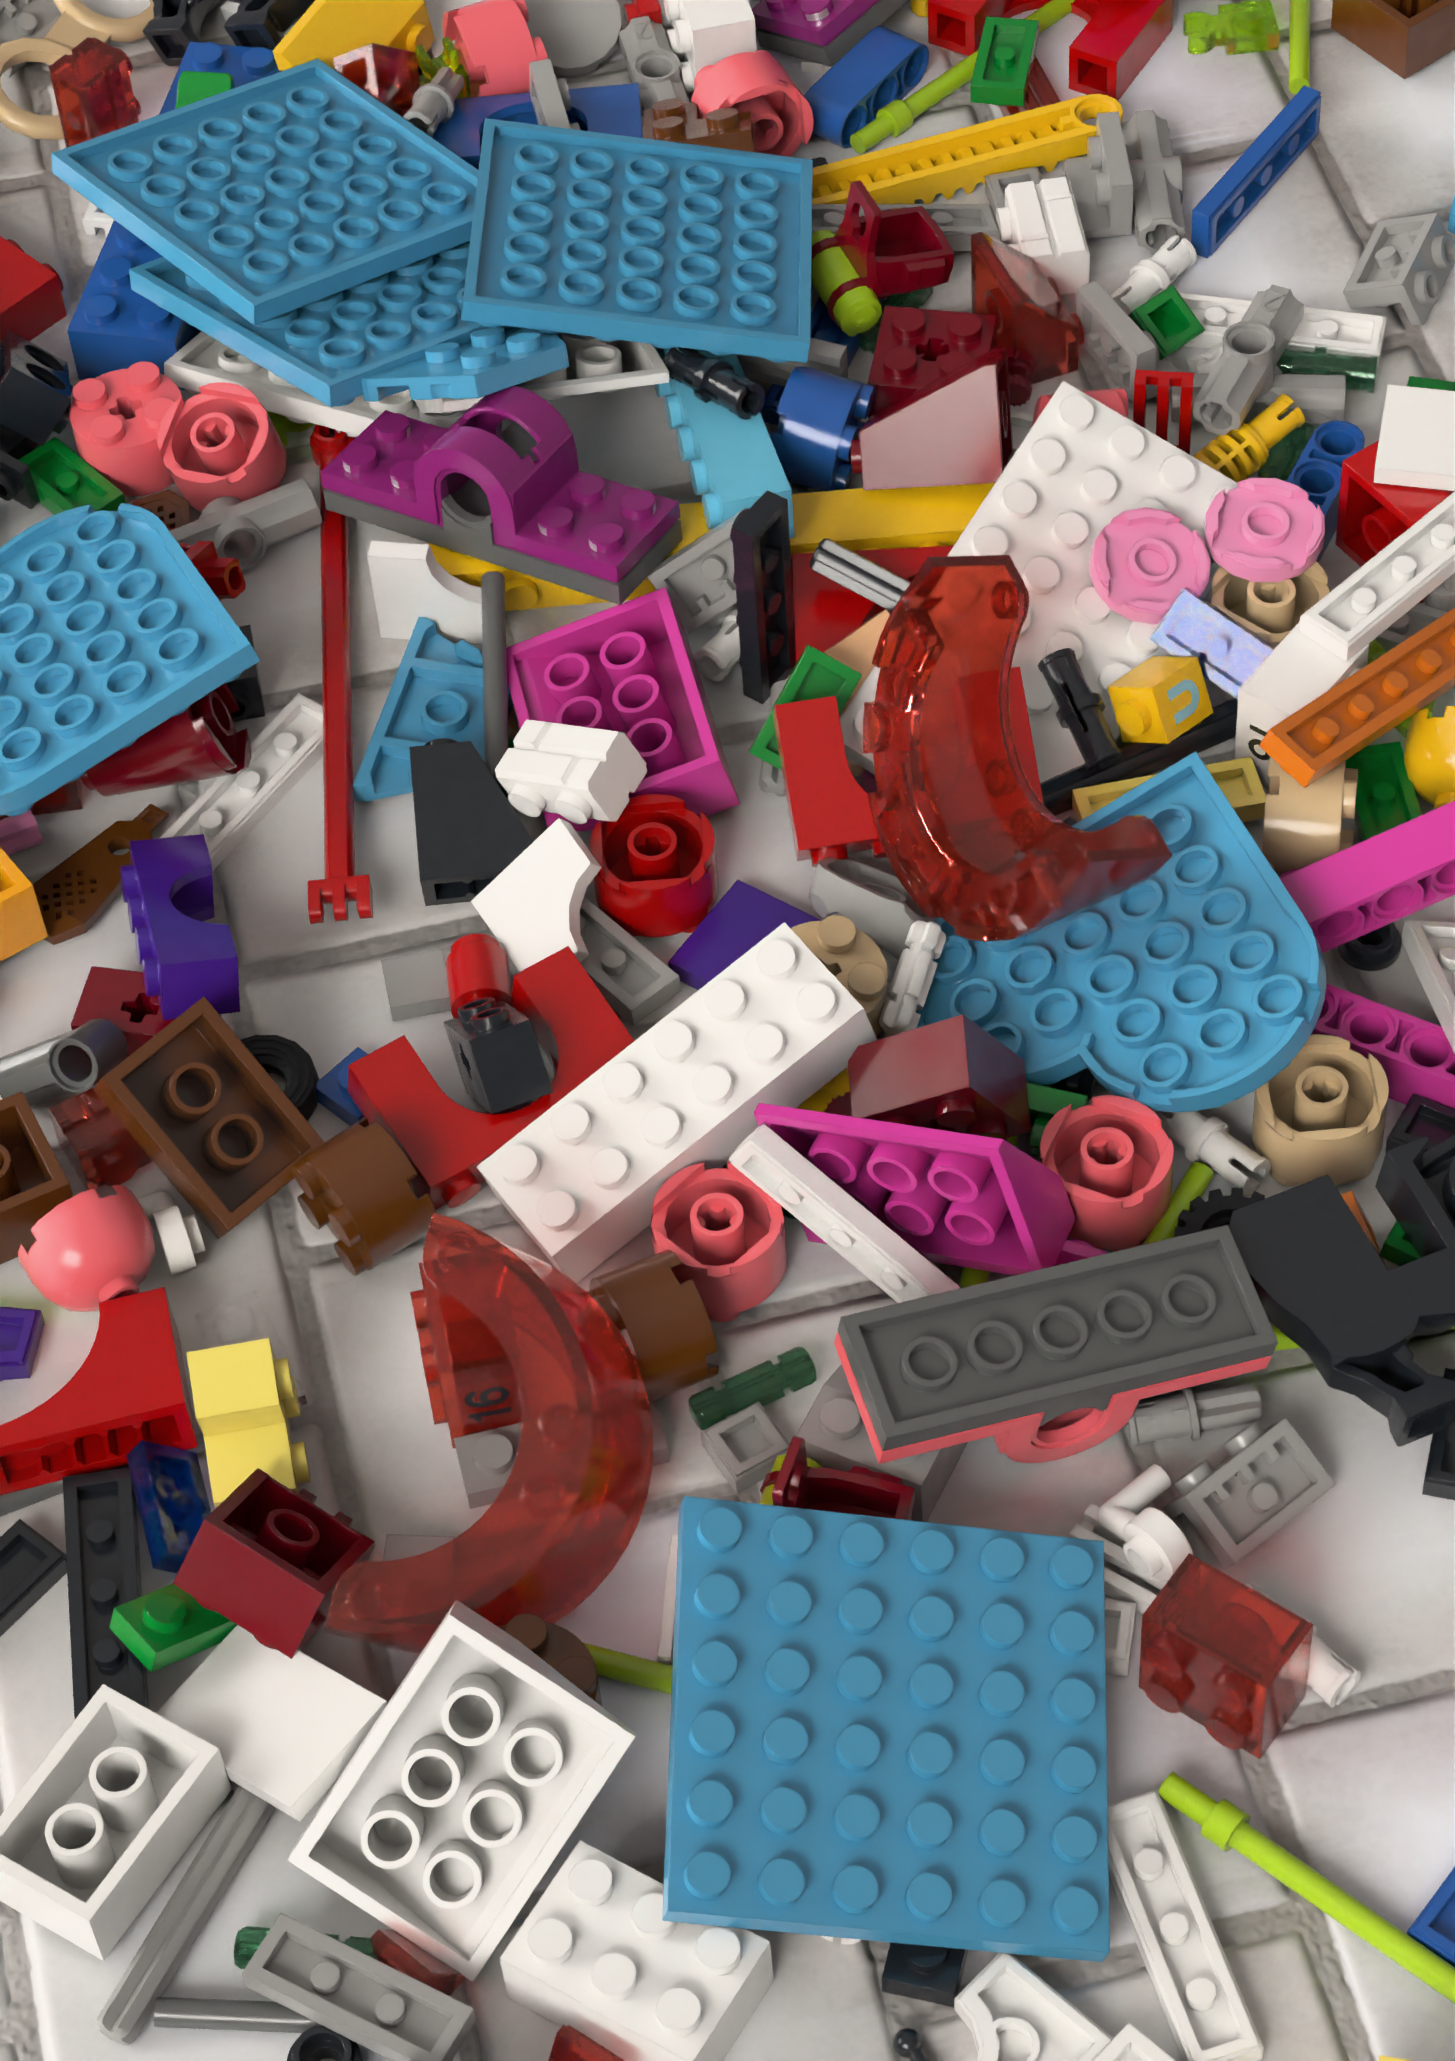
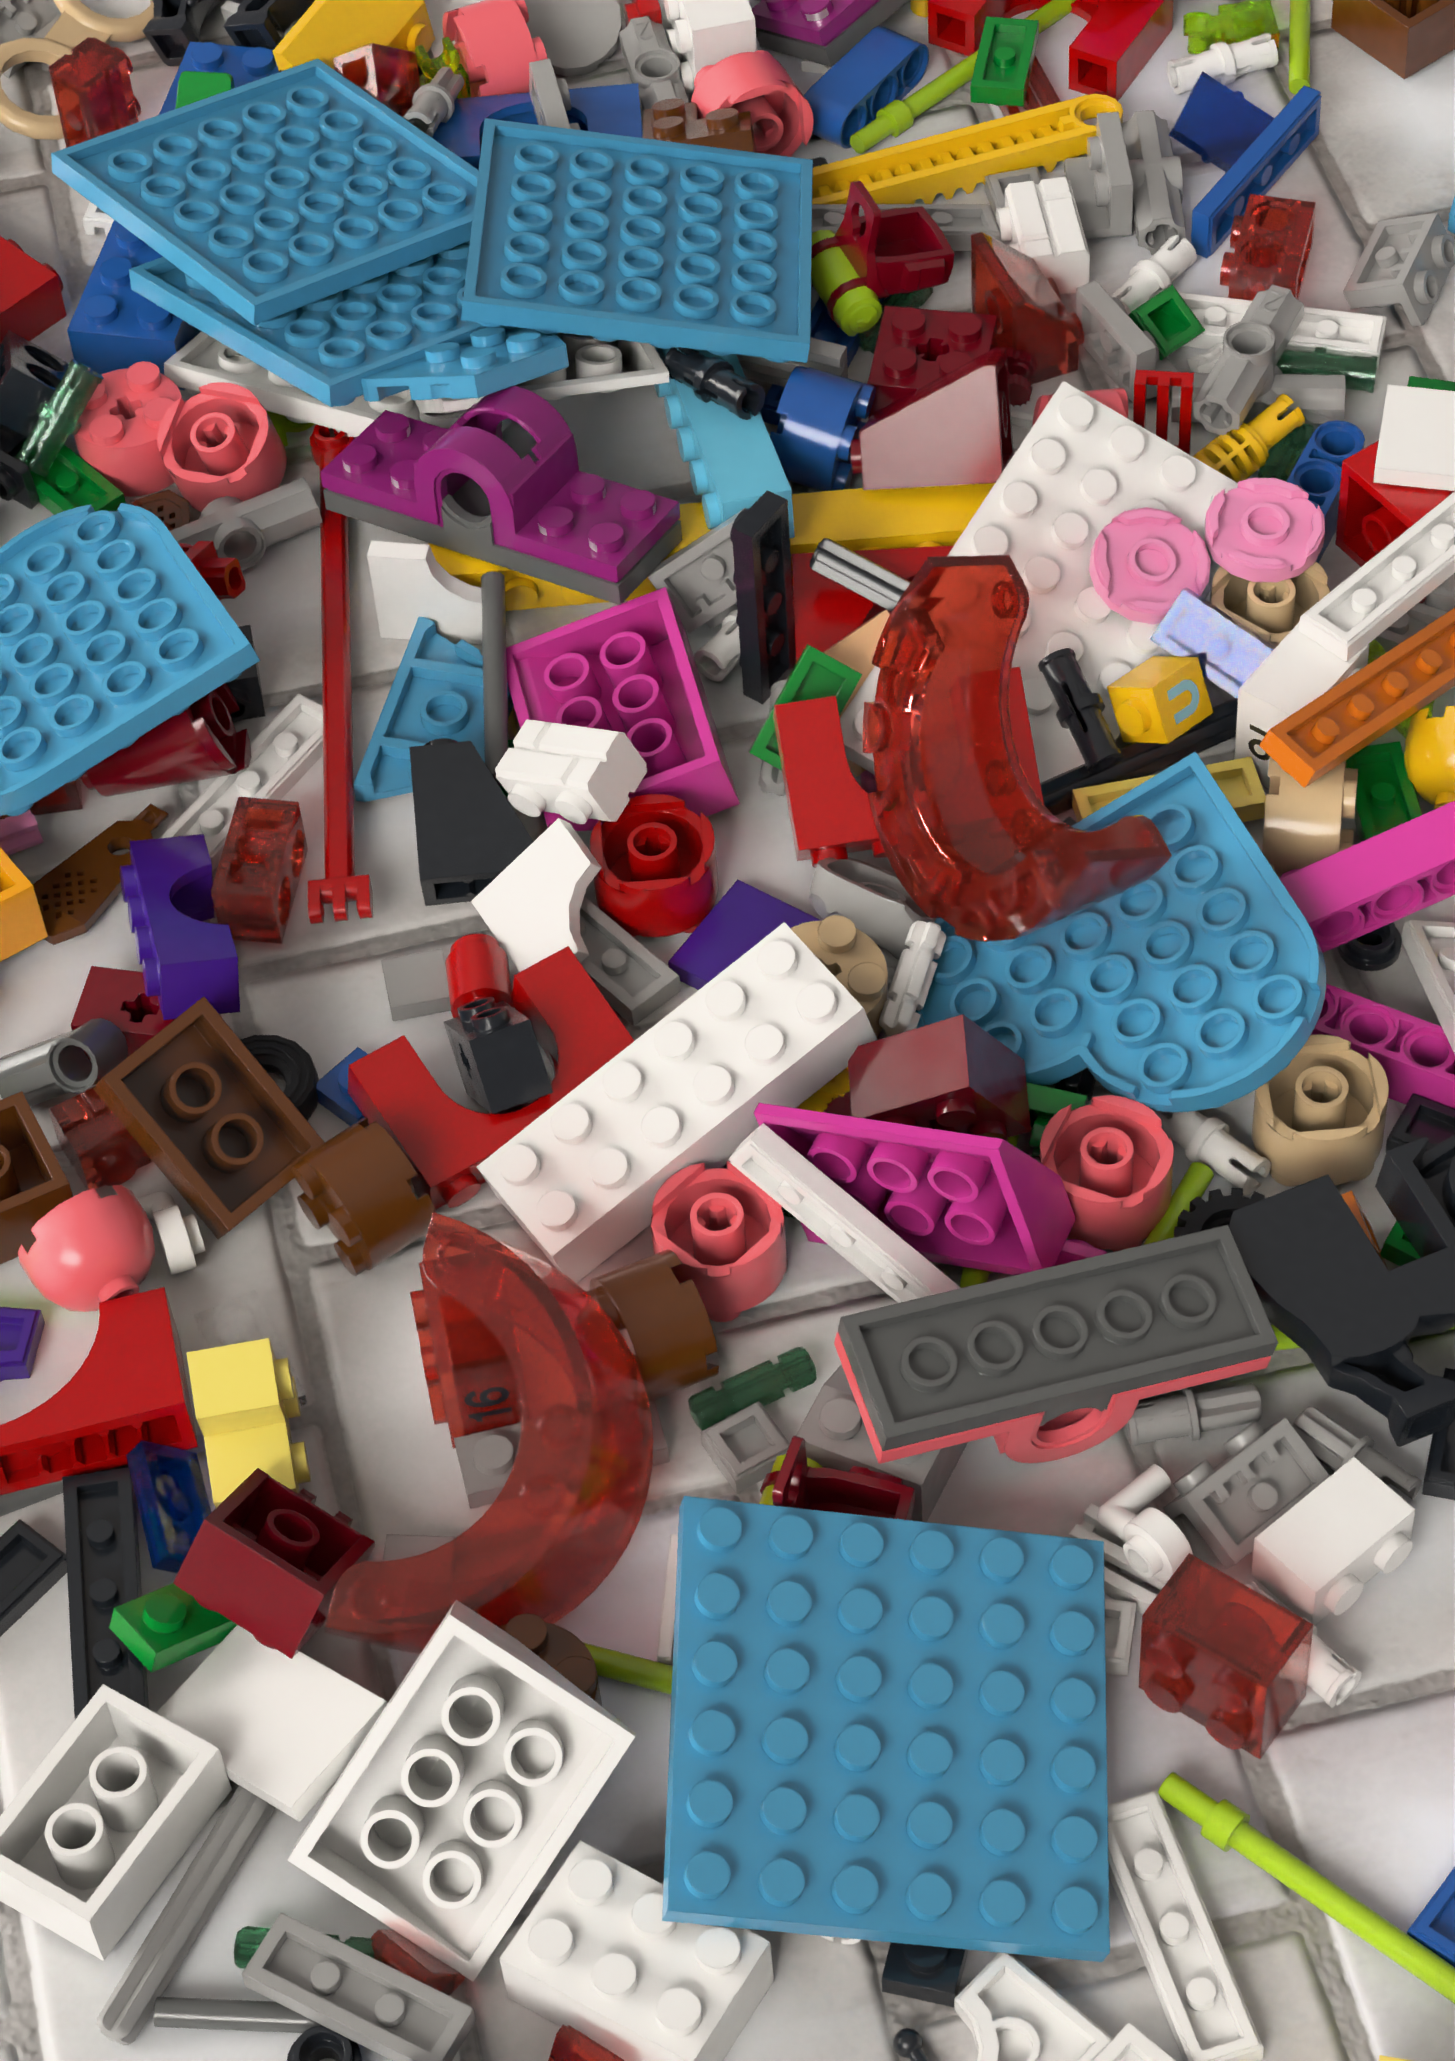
none -> clear green pin [15,359,104,477]
none -> clear red brick [211,797,308,944]
none -> white pin [1167,33,1278,95]
none -> clear blue piece [1169,71,1274,172]
none -> clear red brick [1220,194,1316,301]
none -> white brick [1251,1457,1415,1626]
none -> light grey axle [1292,1407,1422,1500]

